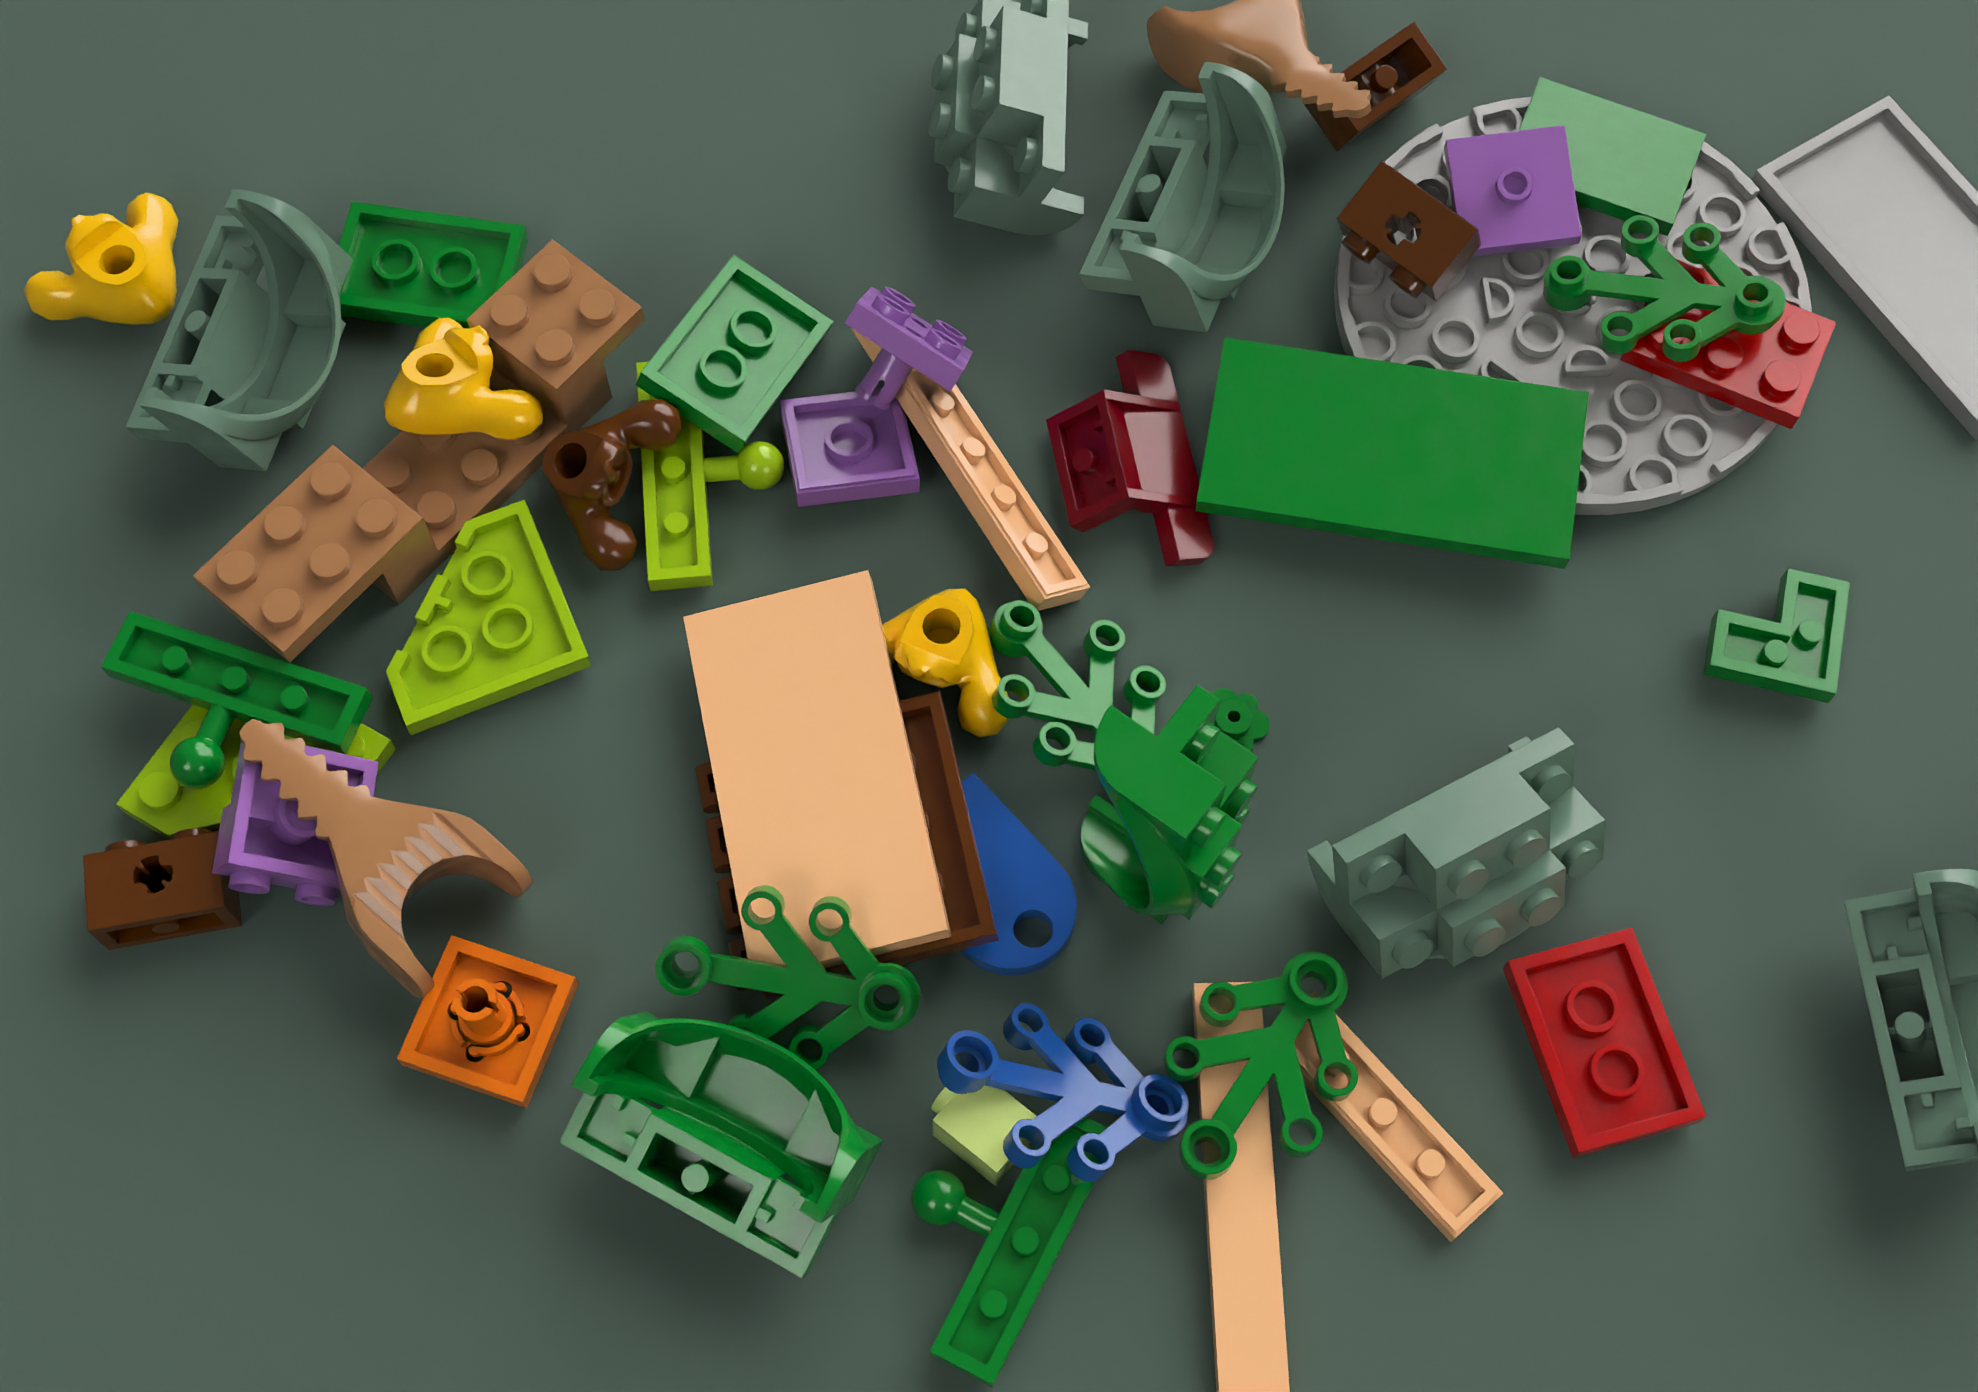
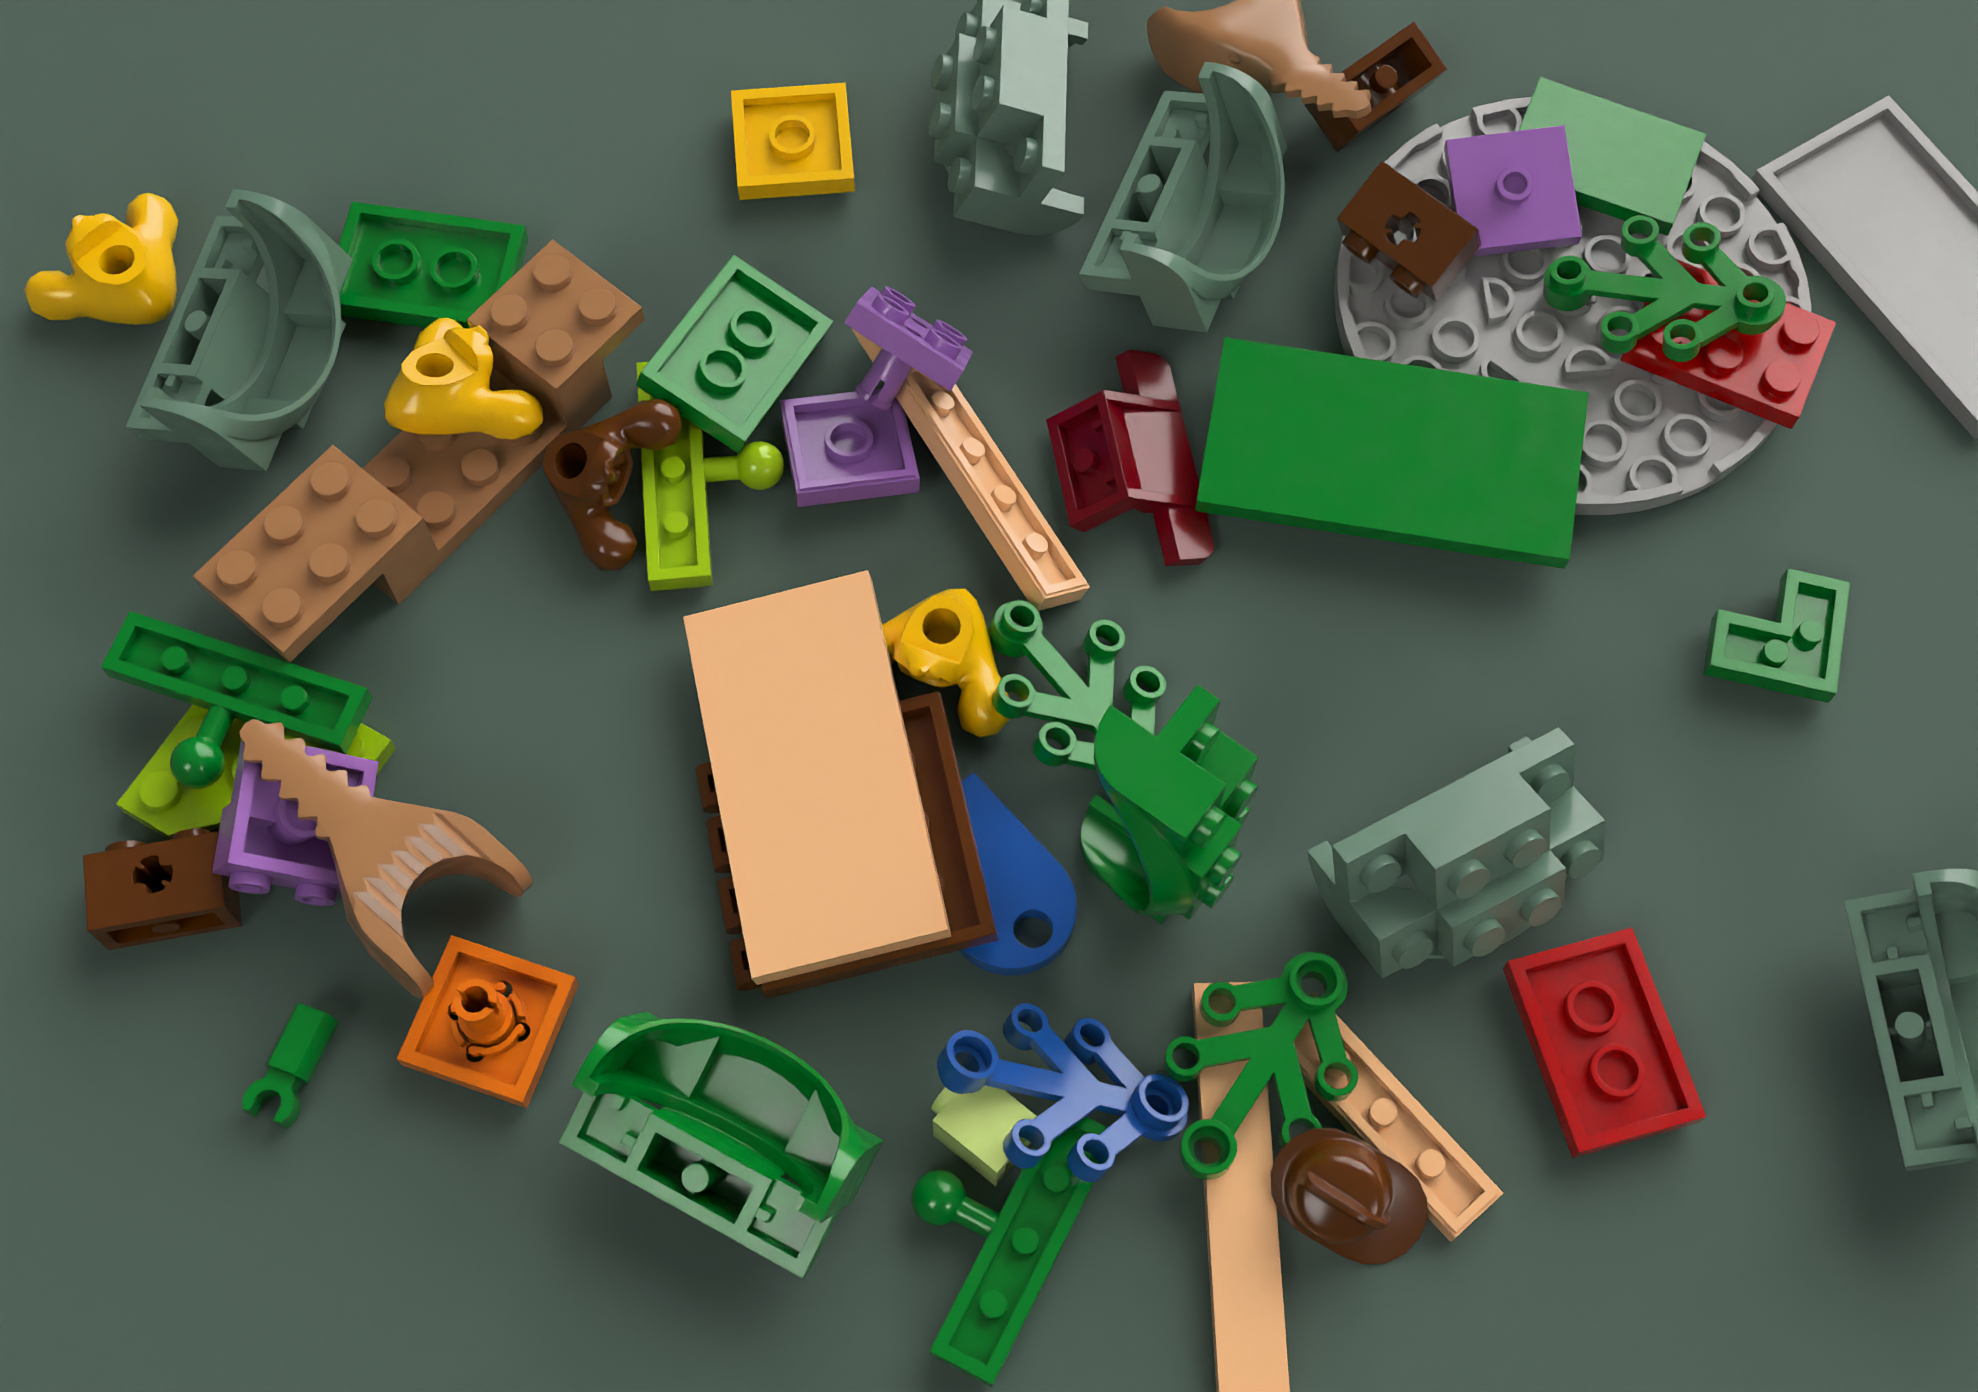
lime plate [386,499,592,735] -> none
green plant [655,885,921,1070] -> none
green plant [1211,688,1270,751] -> none
none -> green bar [242,1003,339,1129]
none -> yellow plate [731,82,855,200]
none -> reddish brown piece [1270,1128,1427,1264]

